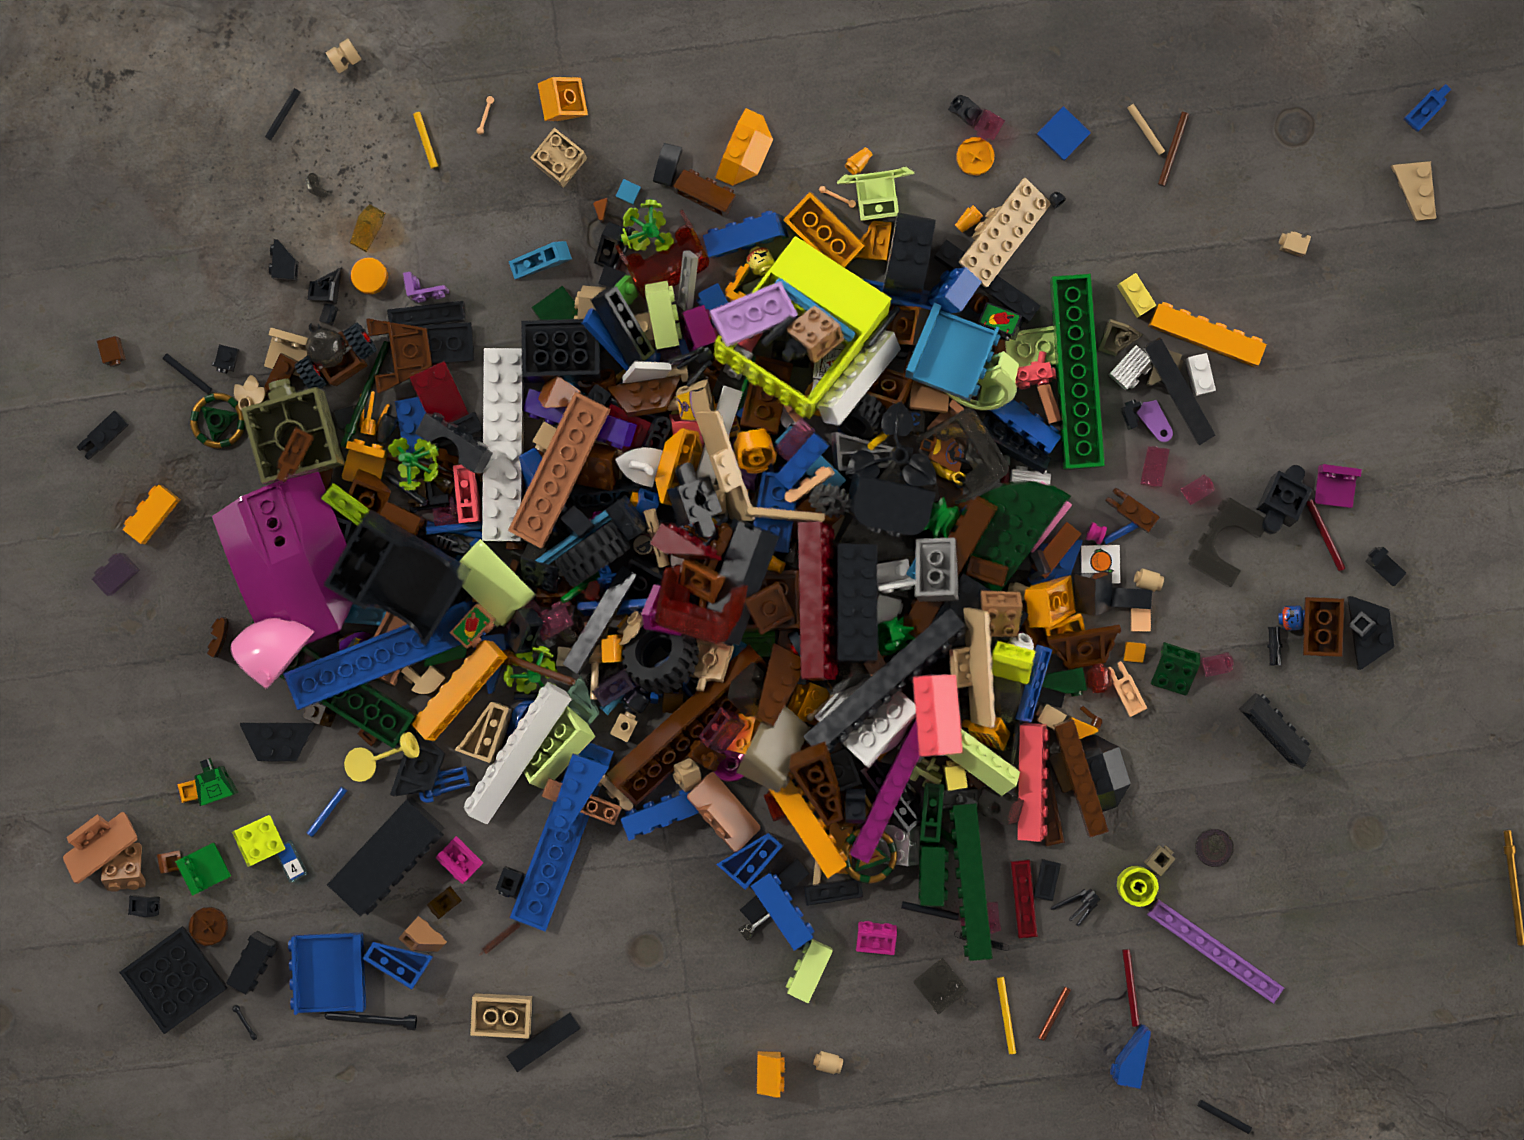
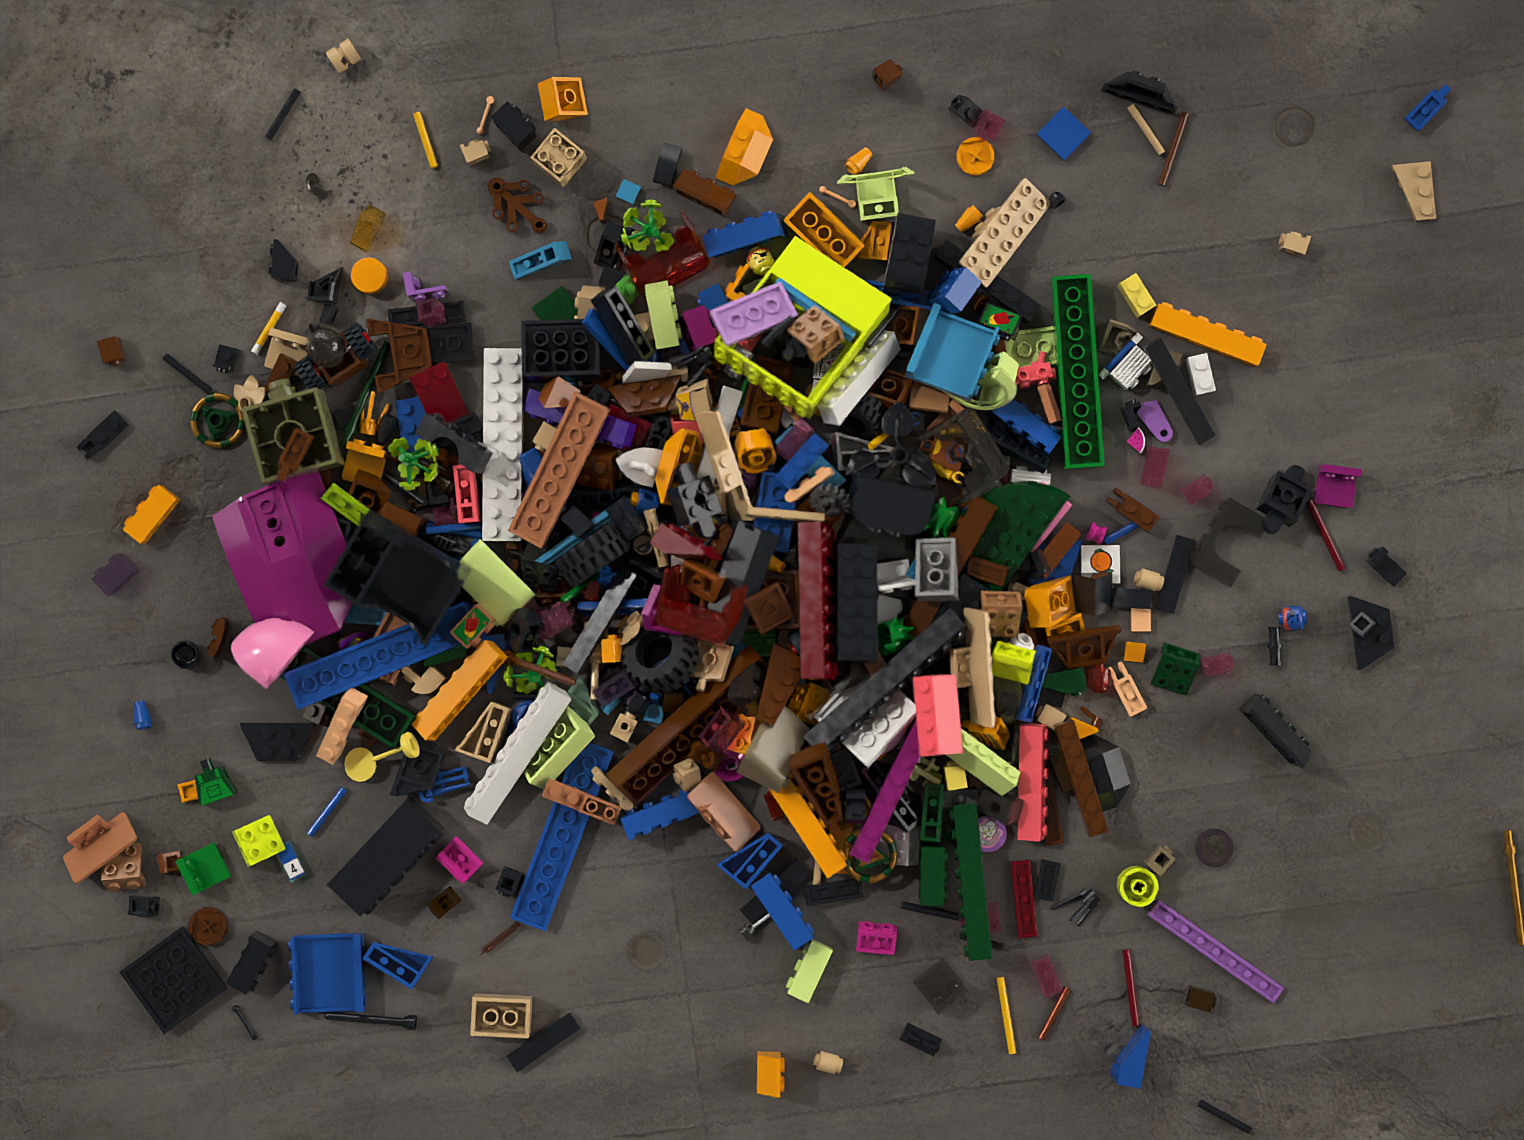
medium nougat slope [398,916,447,952] -> none
blue wing [548,753,609,834] -> none
light grey tile [677,251,698,311] -> none
reddish brown slope [1303,597,1344,657] -> none
none -> blue cone [133,701,153,730]
none -> black hair [171,640,201,669]
none -> yellow bar [251,302,287,355]
none -> light nougat arch [316,688,368,765]
none -> clear pink brick [416,297,446,327]
none -> tan brick [460,139,491,166]
none -> reddish brown plant [488,177,548,234]
none -> black brick [491,101,537,152]
none -> dark azure tile [643,704,664,724]
none -> reddish brown slope [872,59,902,92]
none -> black hinge [899,1022,942,1056]
none -> tile [978,814,1008,853]
none -> clear pink plate [1030,955,1062,998]
none -> blue bar [1098,332,1143,380]
none -> black wedge [1101,71,1177,115]
none -> dark pink tile [1126,427,1146,454]
none -> black tile [1155,535,1196,614]
none -> dark brown brick [1185,985,1217,1012]

